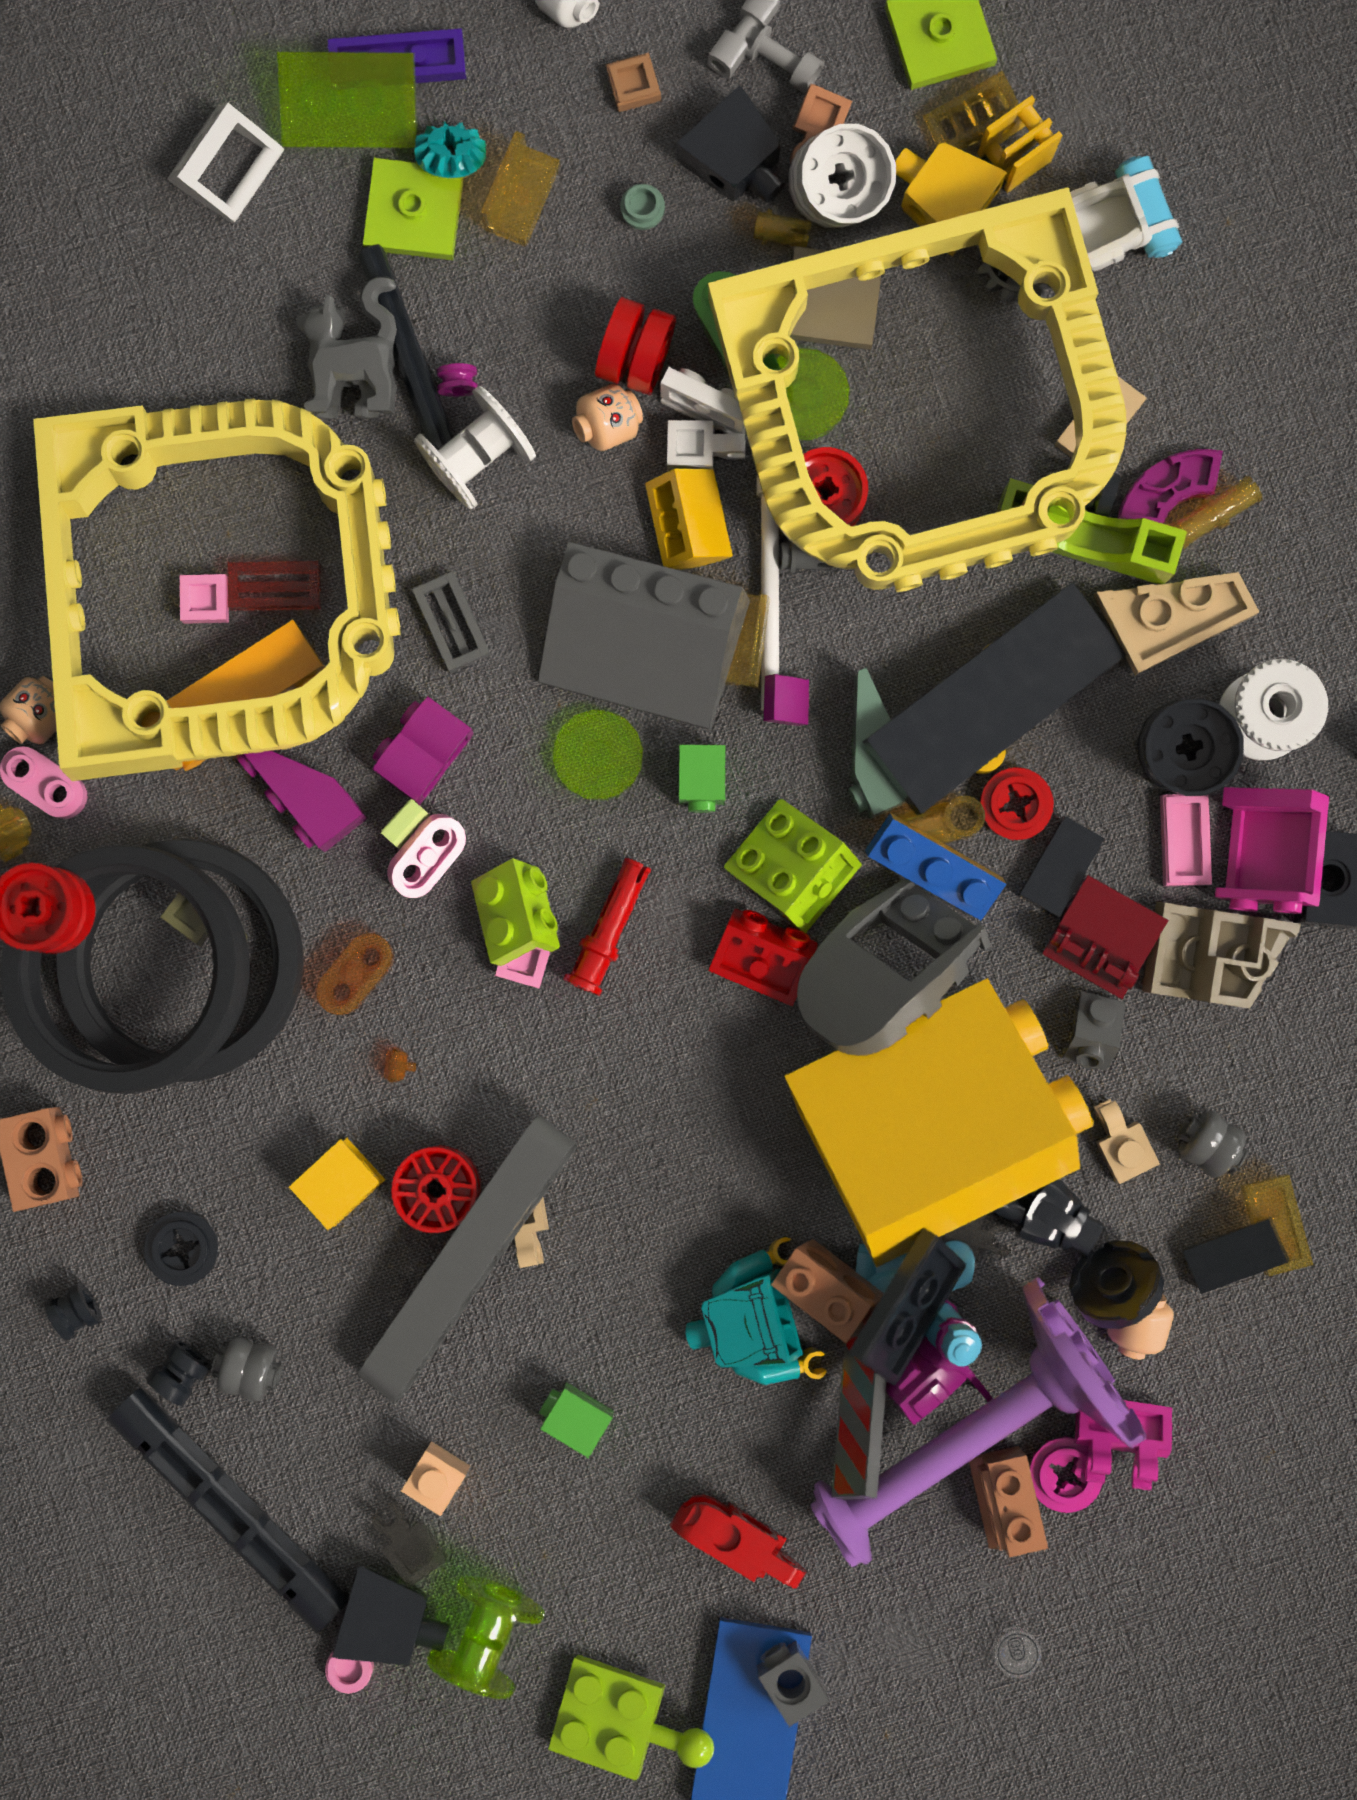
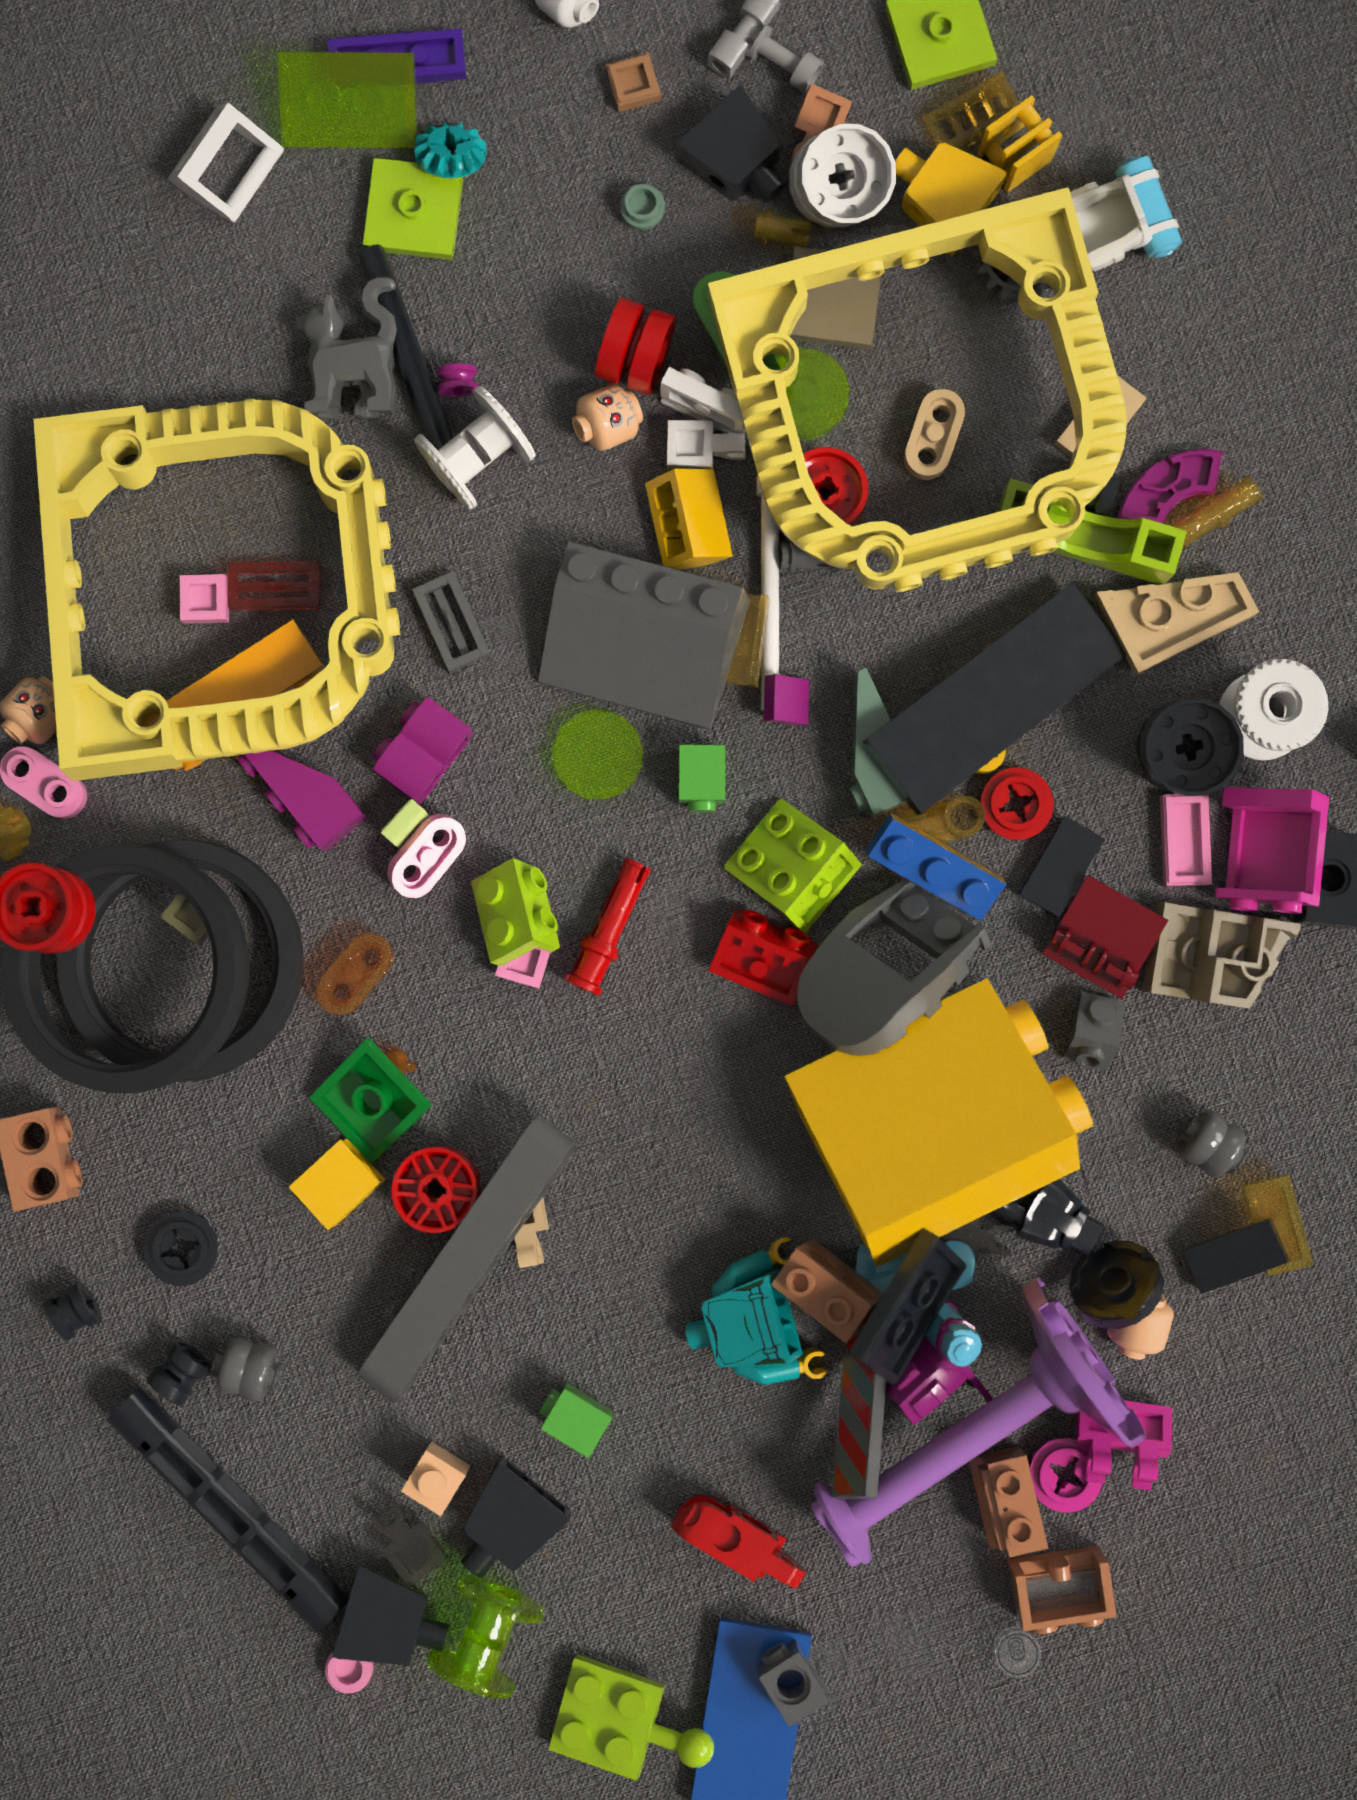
clear yellow panel [481,131,560,247] -> none
tan plate [1093,1099,1160,1184] -> none
none -> green slope [309,1037,432,1164]
none -> black torso [461,1456,571,1578]
none -> tan plate [904,389,965,480]
none -> nougat window [1007,1545,1116,1634]

